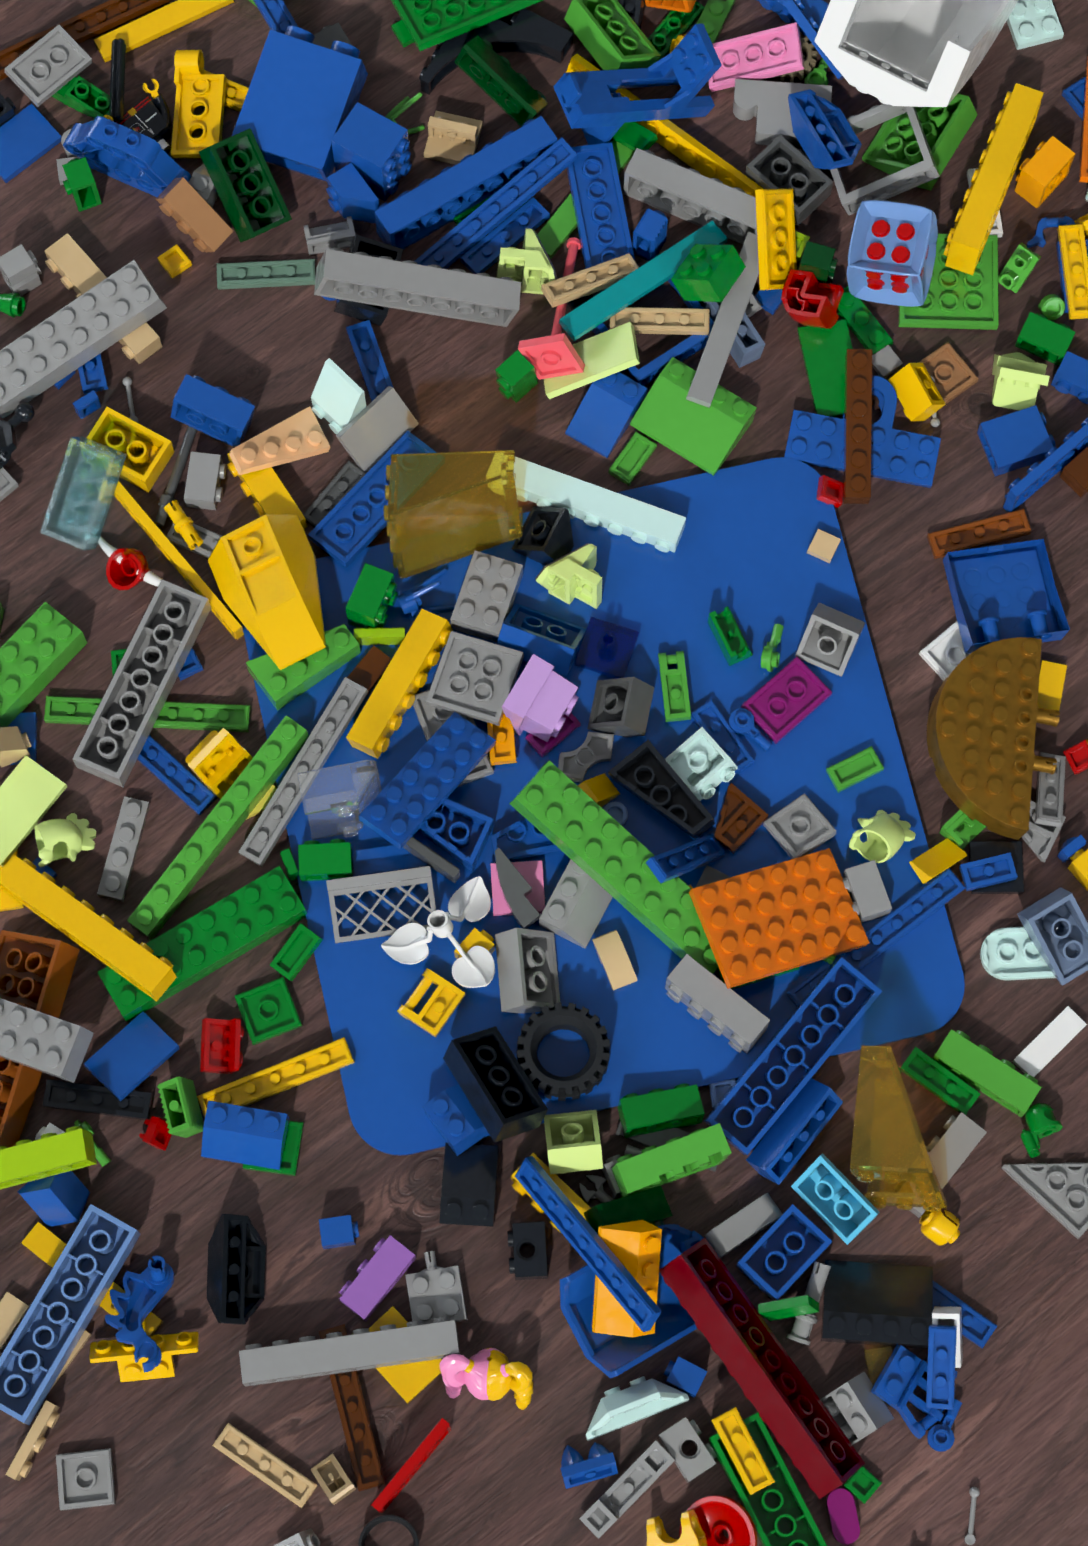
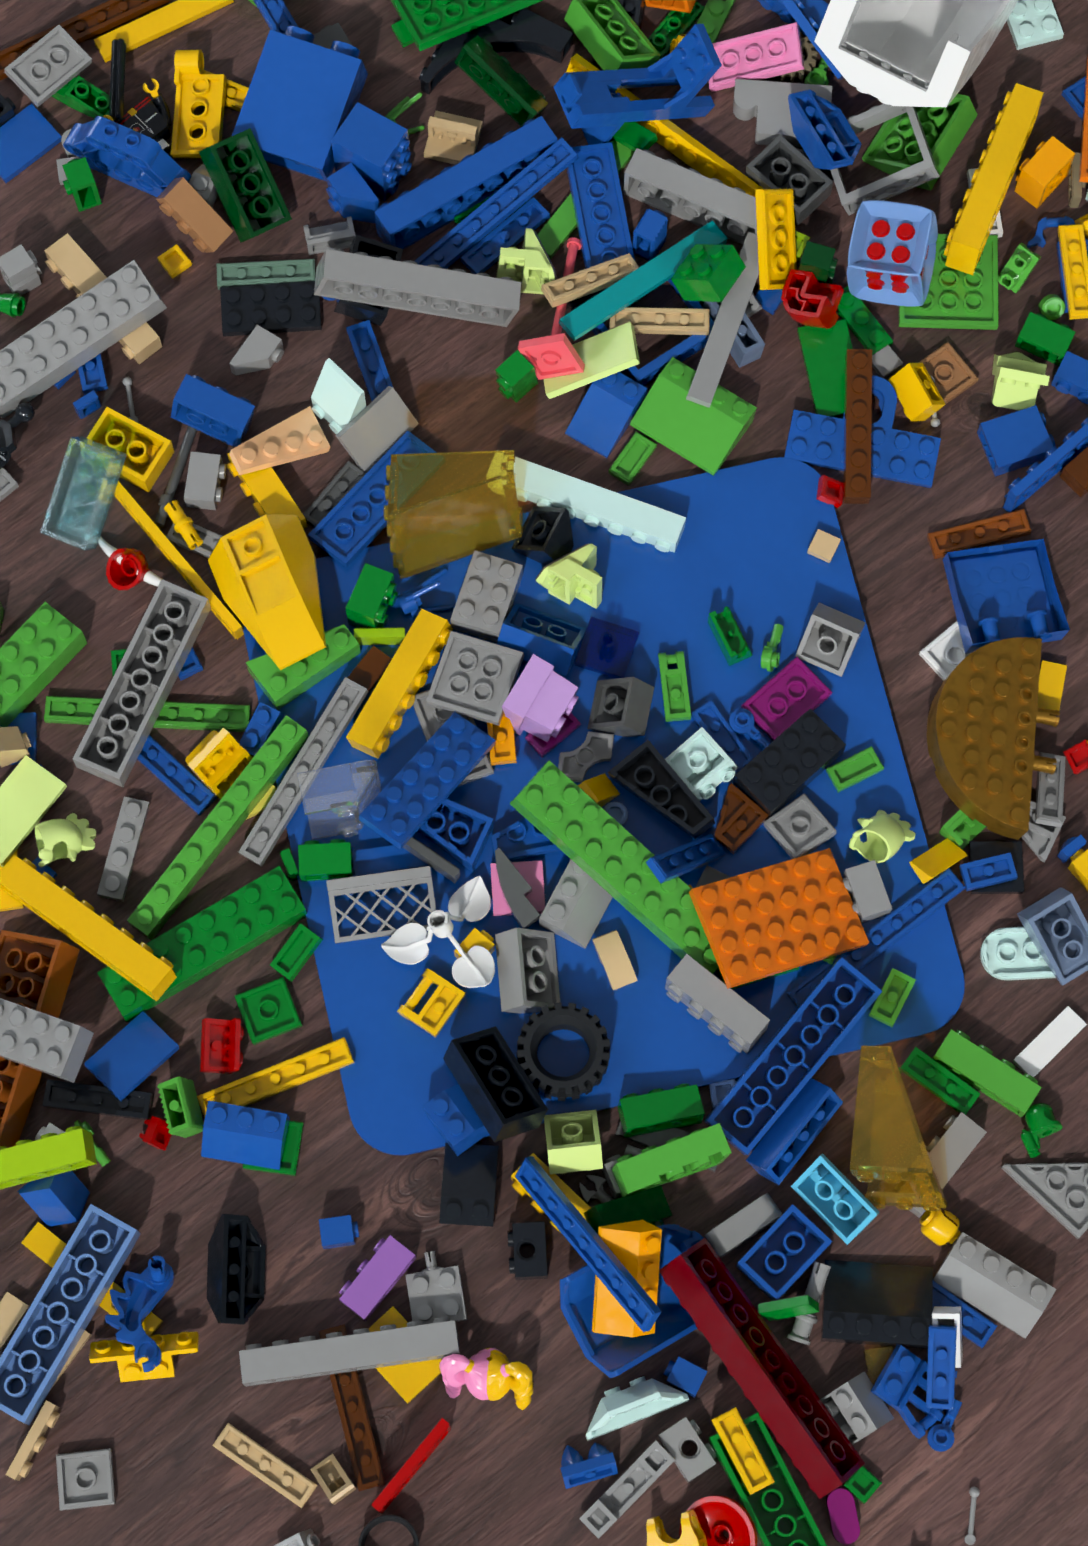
none -> black plate [220,281,322,337]
none -> light grey slope [229,325,284,375]
none -> blue plate [239,702,284,756]
none -> black brick [733,708,846,818]
none -> bright green plate [869,968,916,1027]
none -> light grey slope [933,1232,1056,1338]
none -> dark tan plate [1068,152,1086,208]

